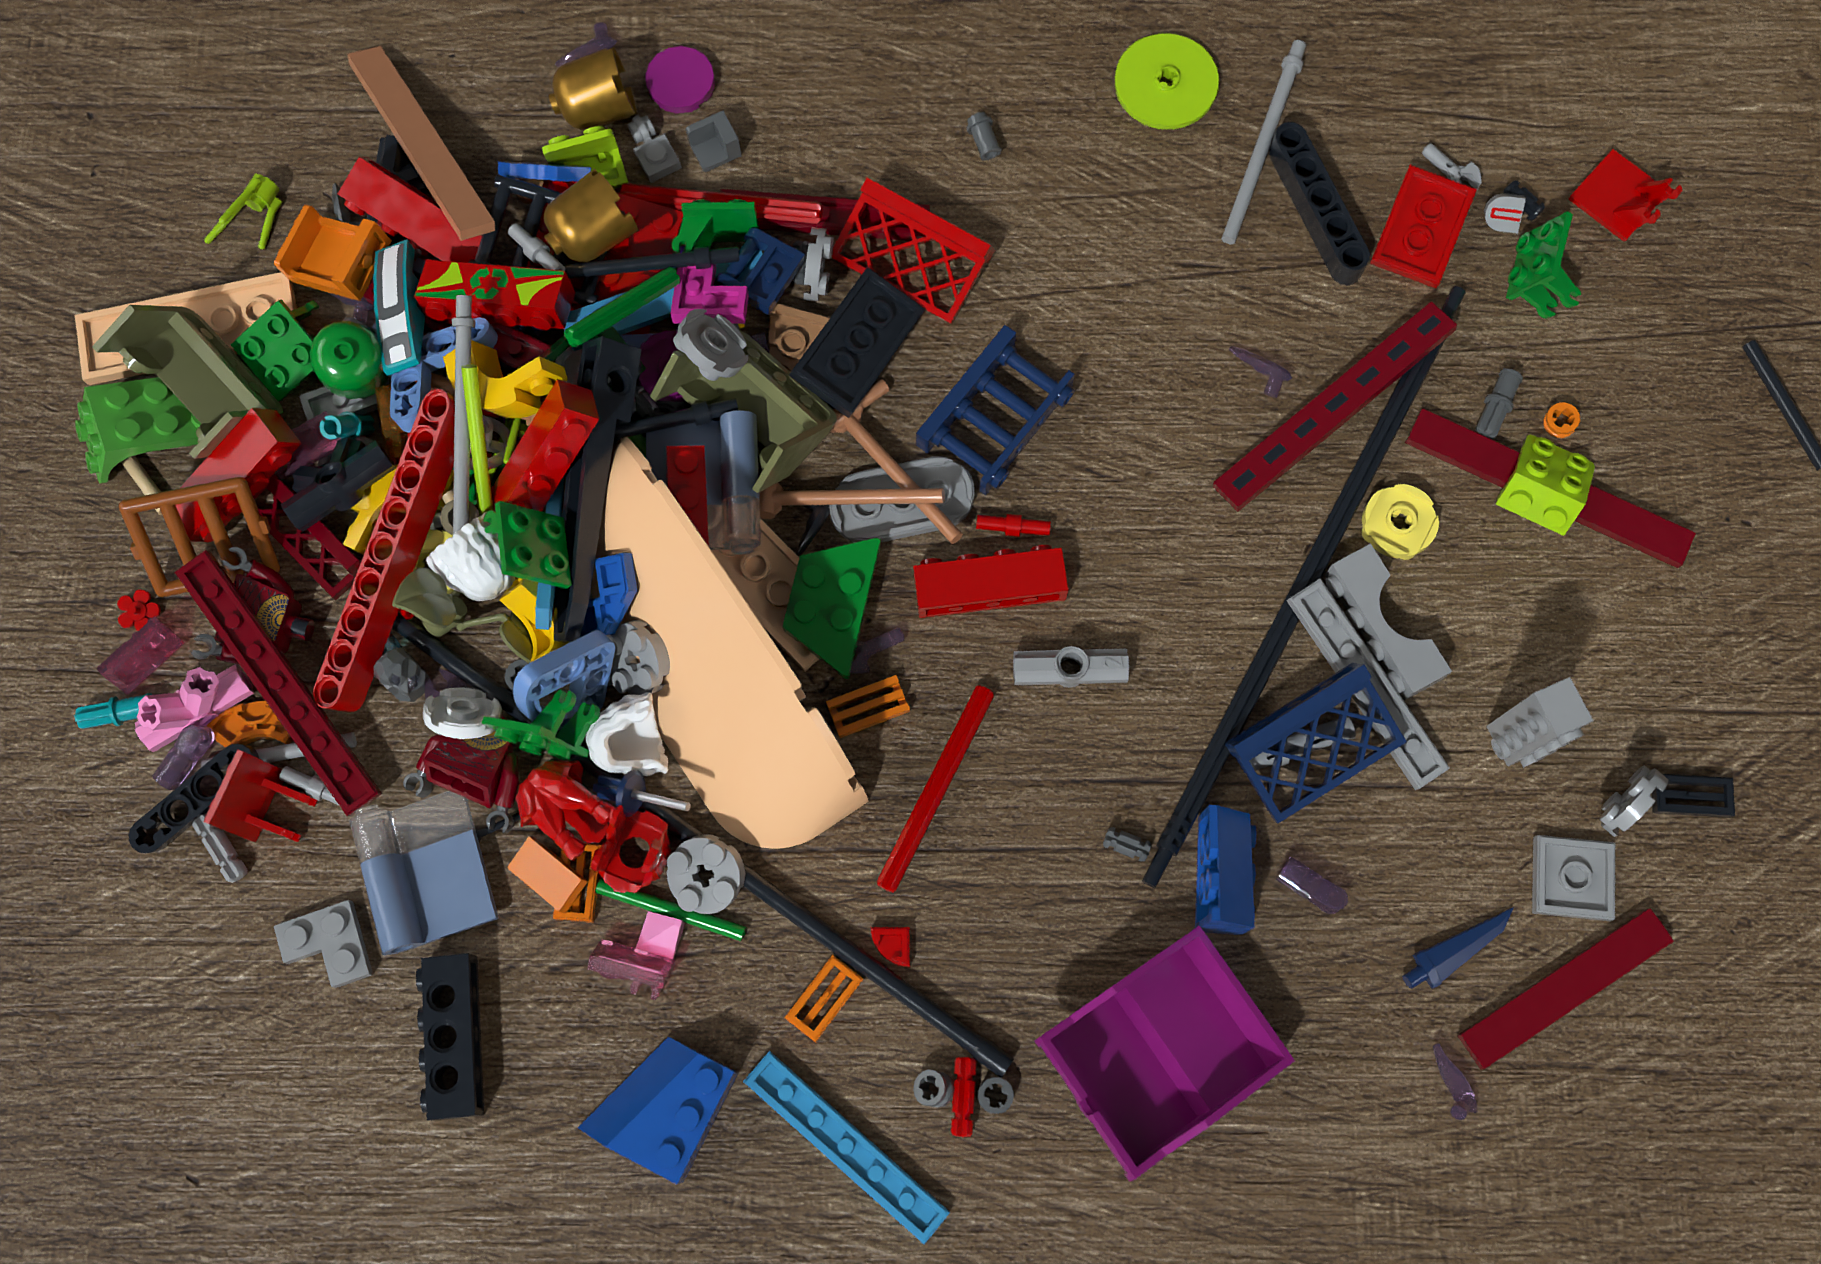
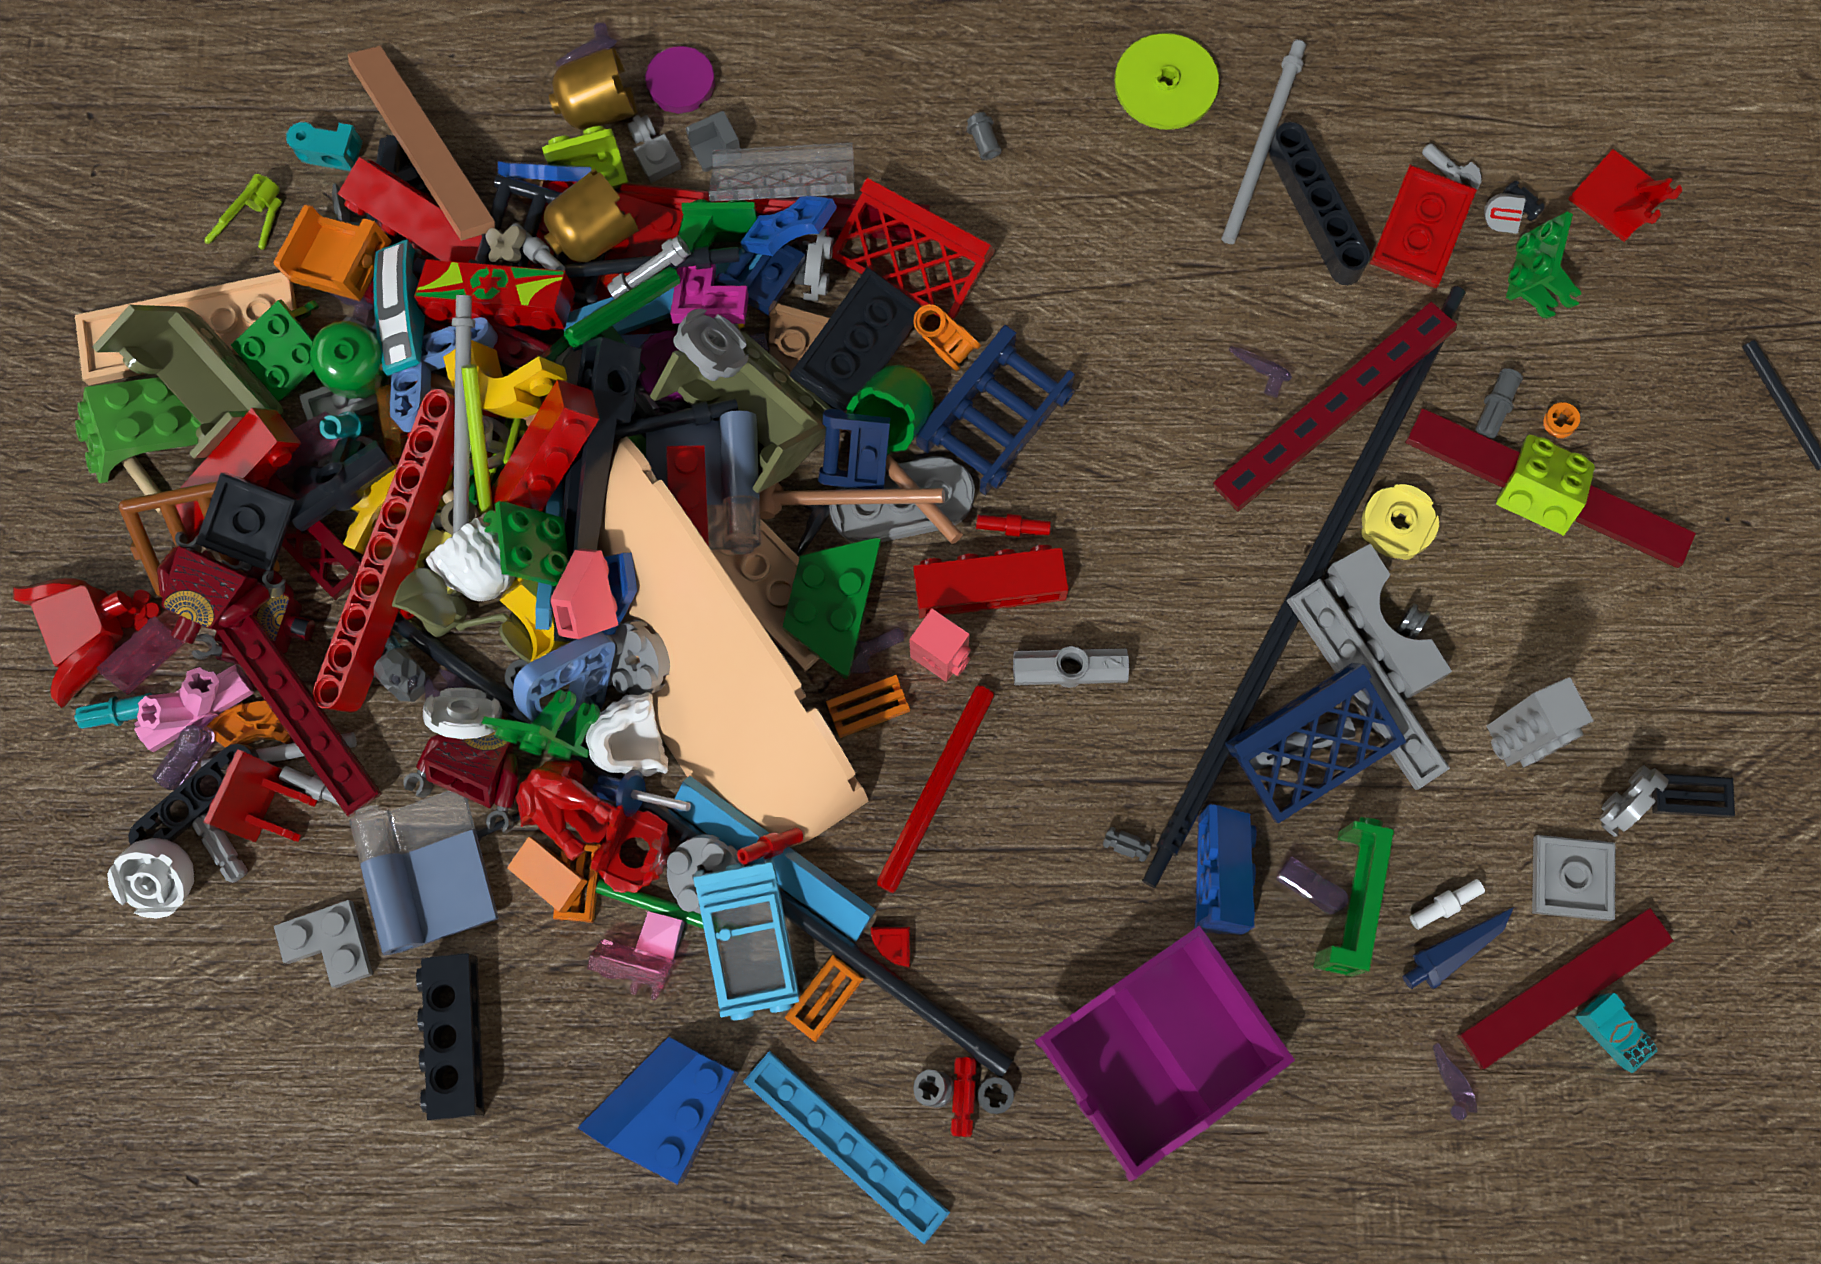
none -> red torso [13,578,132,708]
none -> white cylinder [107,838,194,919]
none -> dark red torso [157,532,286,644]
none -> black plate [195,472,298,571]
none -> teal leg [286,122,363,171]
none -> dark tan piece [486,226,526,265]
none -> coral slope [550,548,618,639]
none -> light grey bar [607,236,691,299]
none -> dark azure tile [670,776,876,942]
none -> medium azure door [693,858,800,1020]
none -> clear fence [709,143,855,202]
none -> red bar [737,827,803,864]
none -> blue tile [740,195,837,256]
none -> dark blue plate [818,409,890,489]
none -> green cylinder [846,365,934,455]
none -> coral brick [910,609,971,682]
none -> orange piece [913,304,982,372]
none -> green panel [1313,817,1394,977]
none -> dark grey bush [1396,603,1431,639]
none -> white bar [1410,879,1485,930]
none -> teal leg [1575,993,1657,1073]

